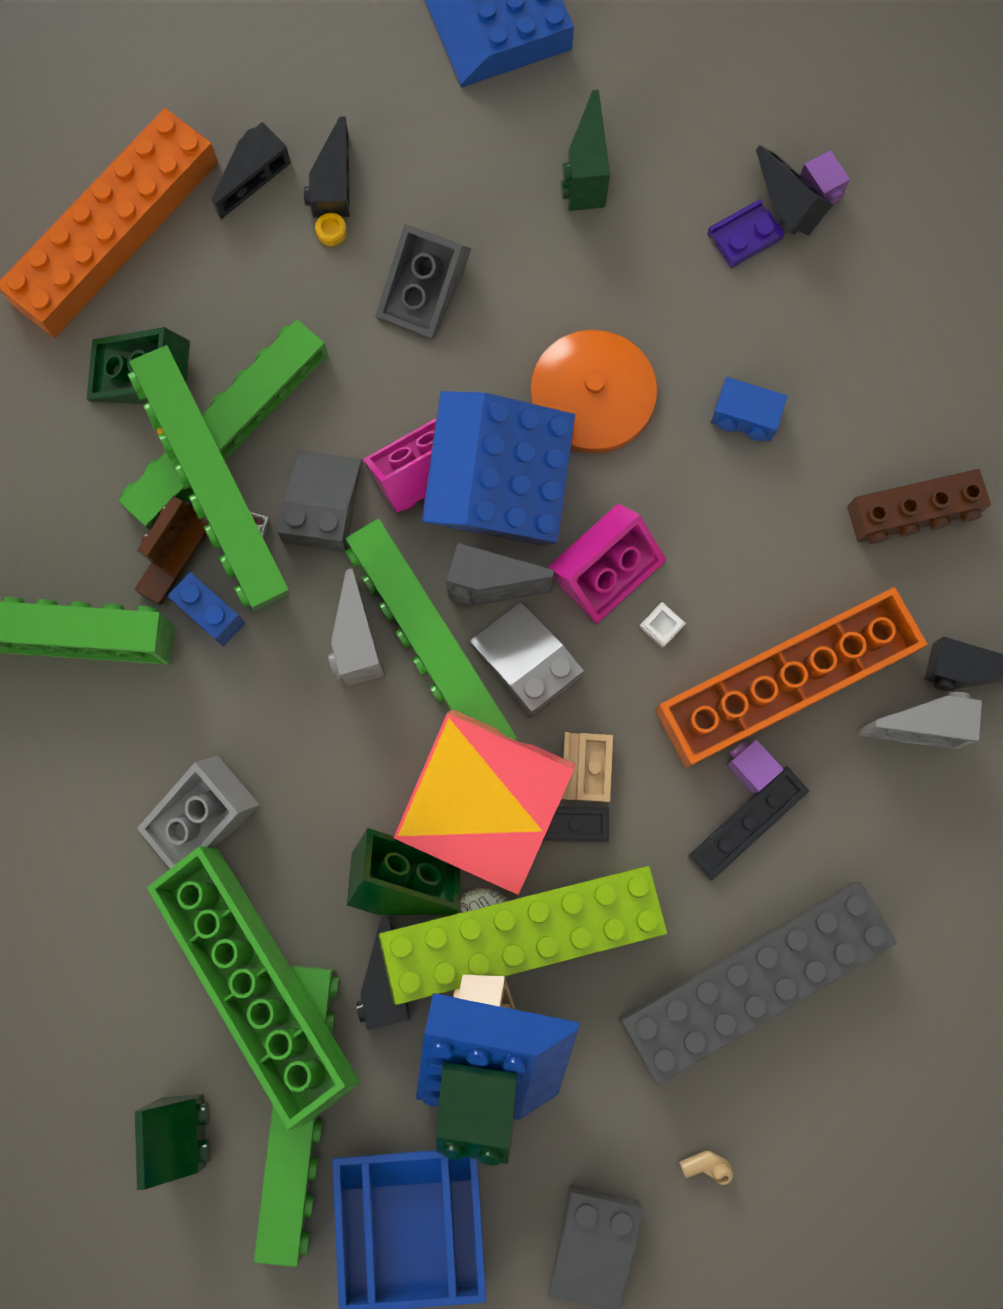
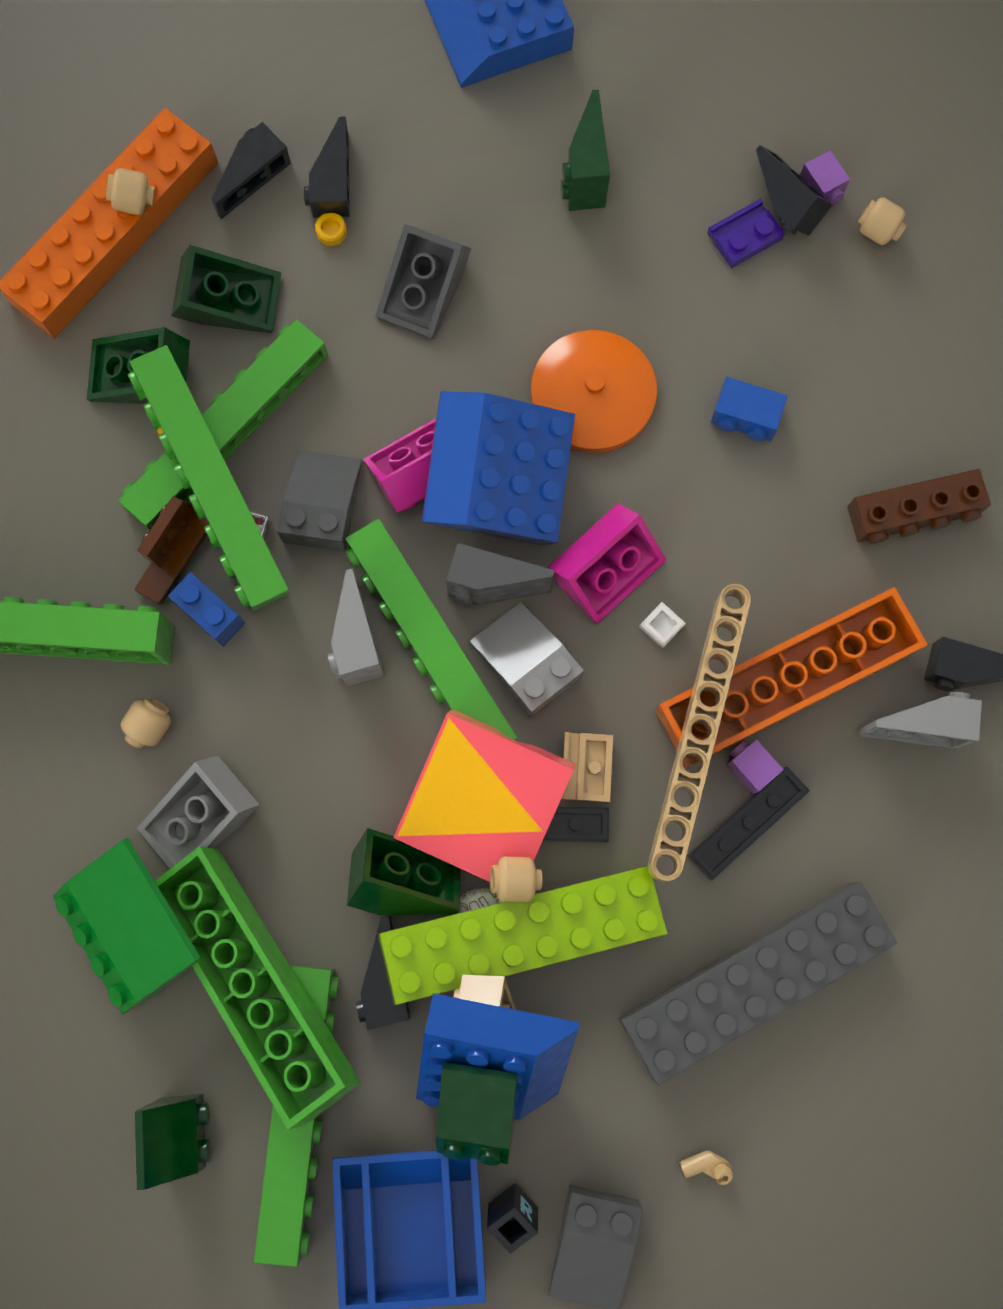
none -> green slope [52,838,201,1015]
none -> tan head [106,168,155,215]
none -> tan head [120,697,171,748]
none -> dark green slope [171,245,281,333]
none -> black brick [487,1183,538,1254]
none -> tan head [490,856,543,902]
none -> tan beam [648,584,751,882]
none -> tan head [858,197,907,245]

